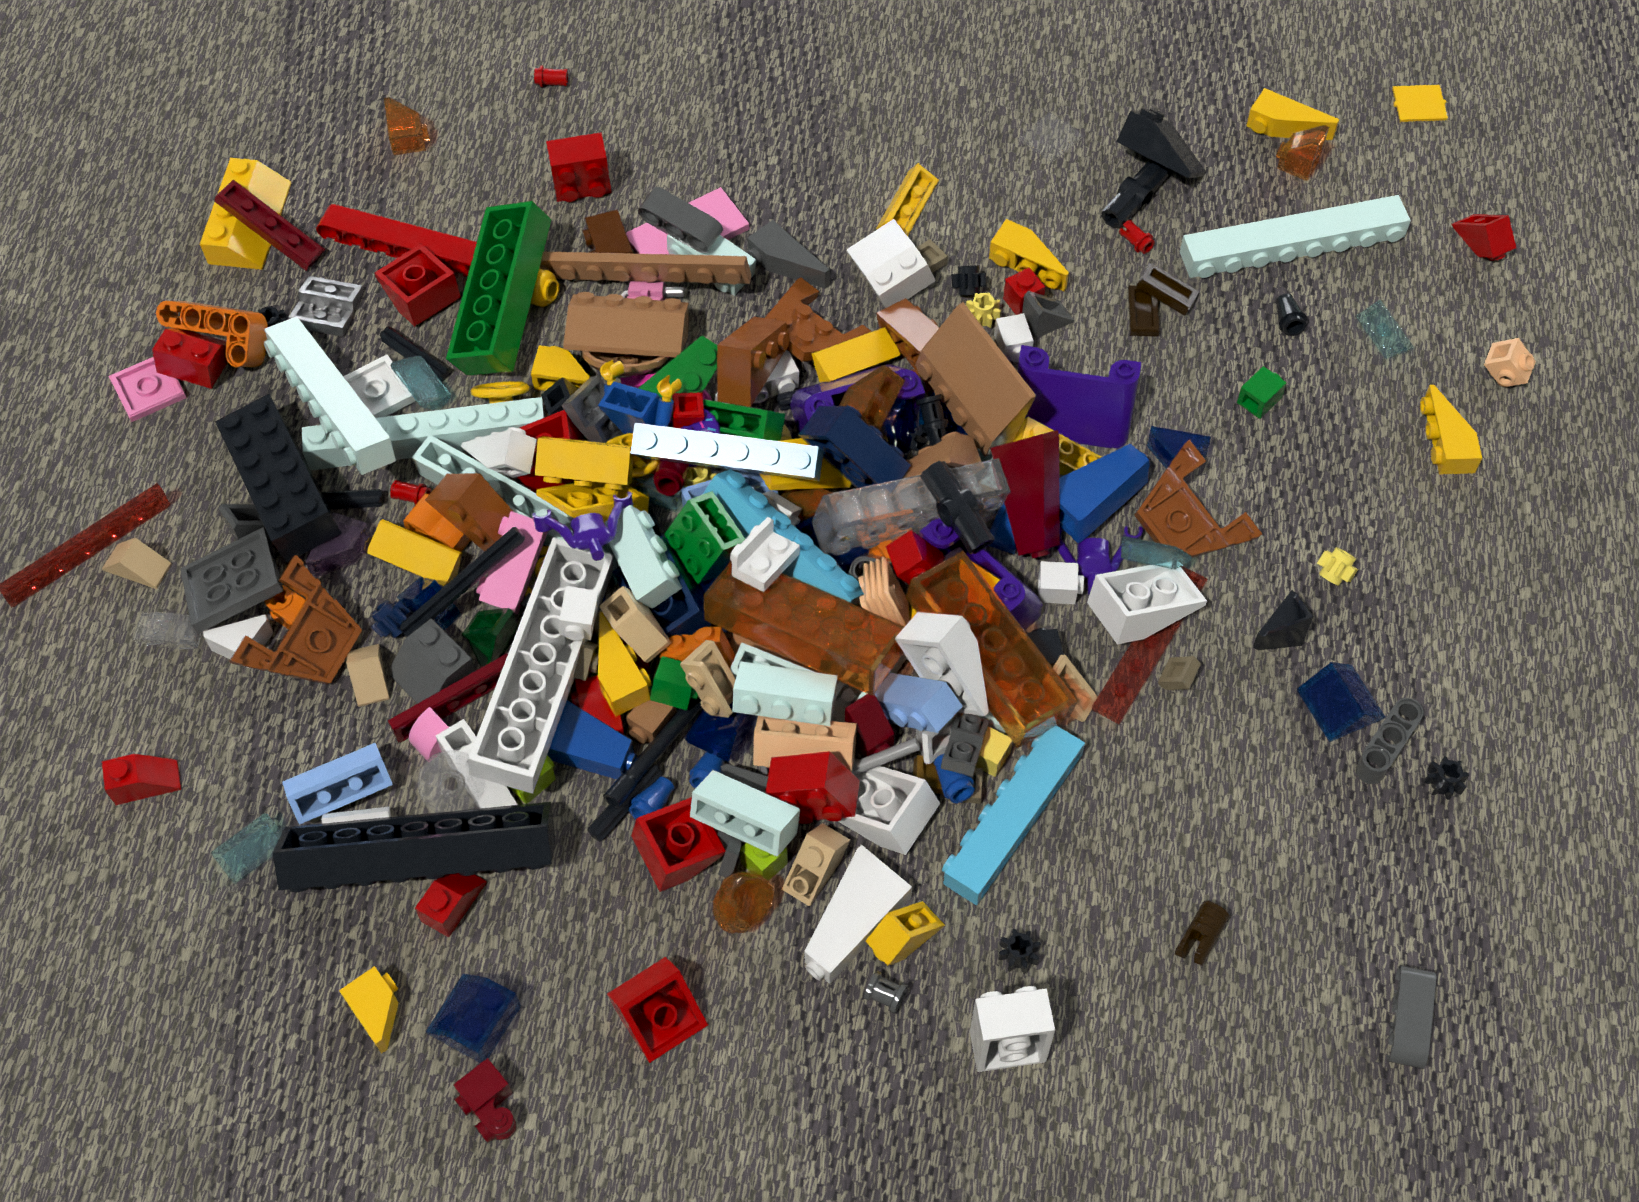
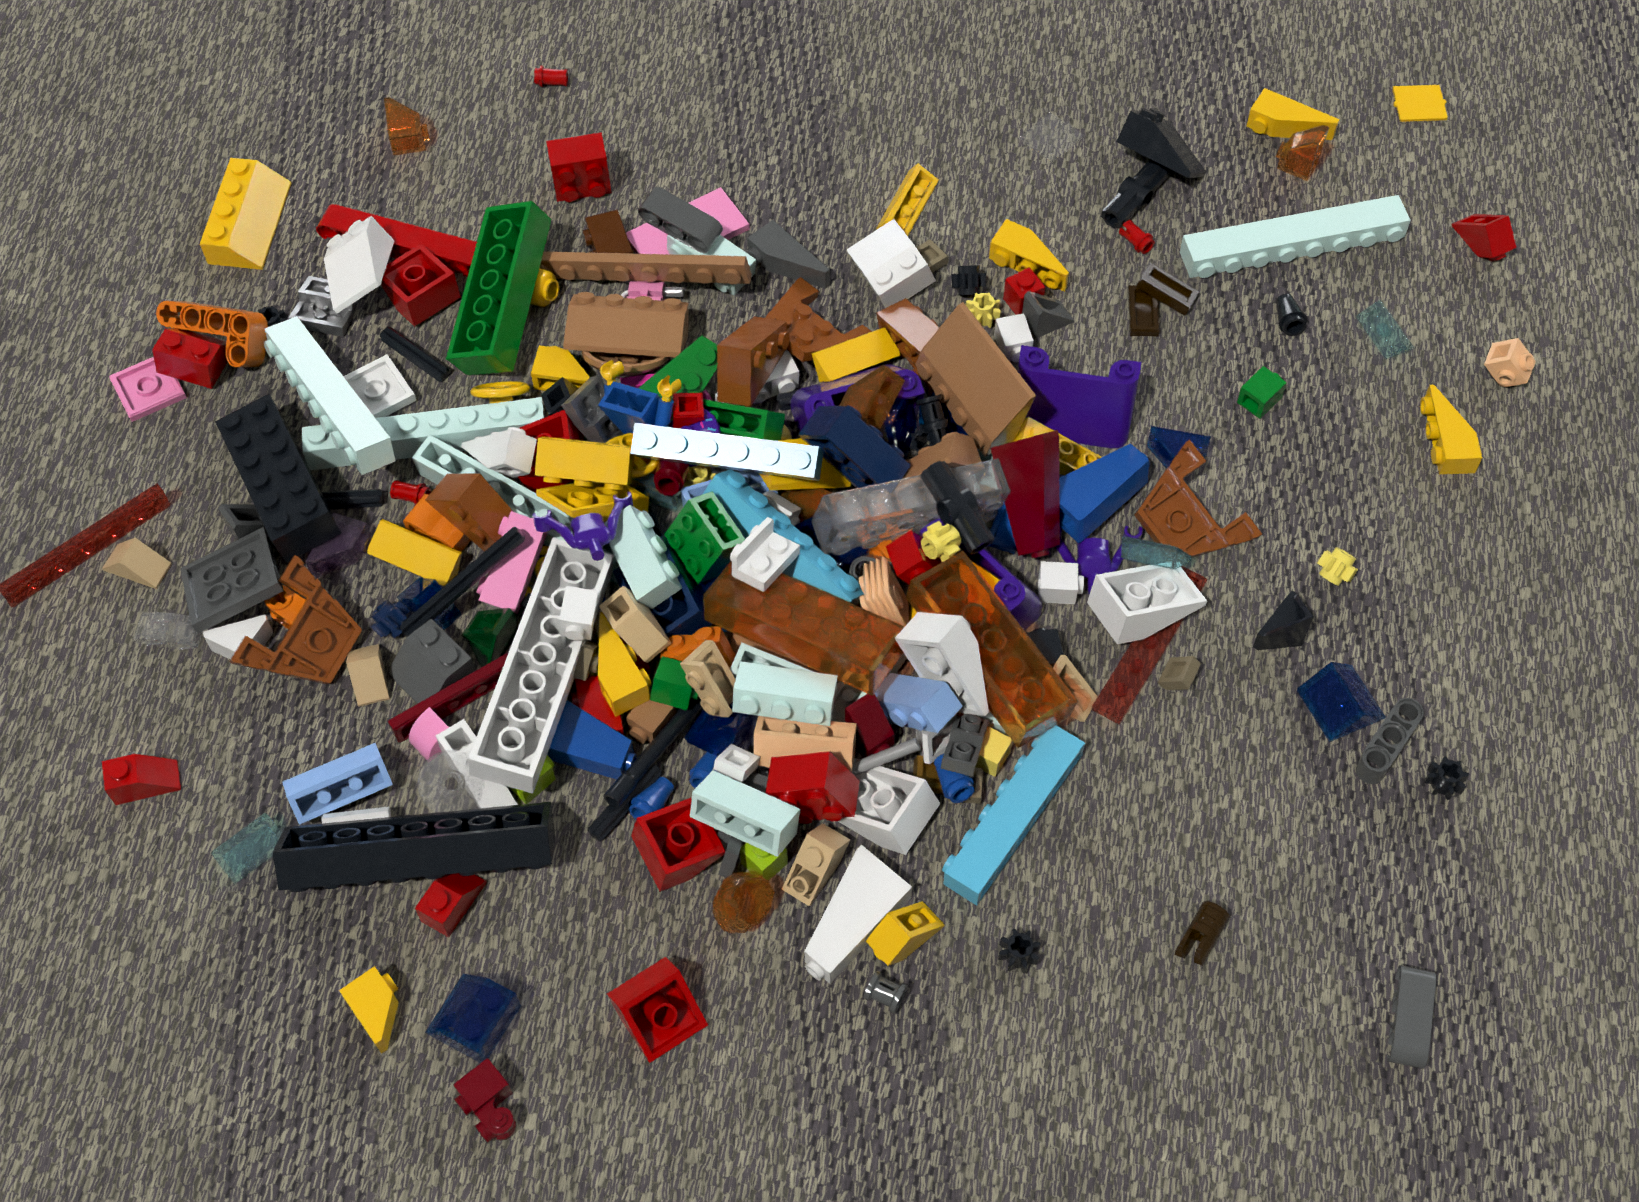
dark red tile [214,180,325,271] -> none
clear light blue slope [390,356,451,410] -> none
white brick [970,986,1055,1072] -> none
none -> white slope [324,216,394,313]
none -> white plate [713,744,760,782]
none -> light yellow gear [921,521,961,563]

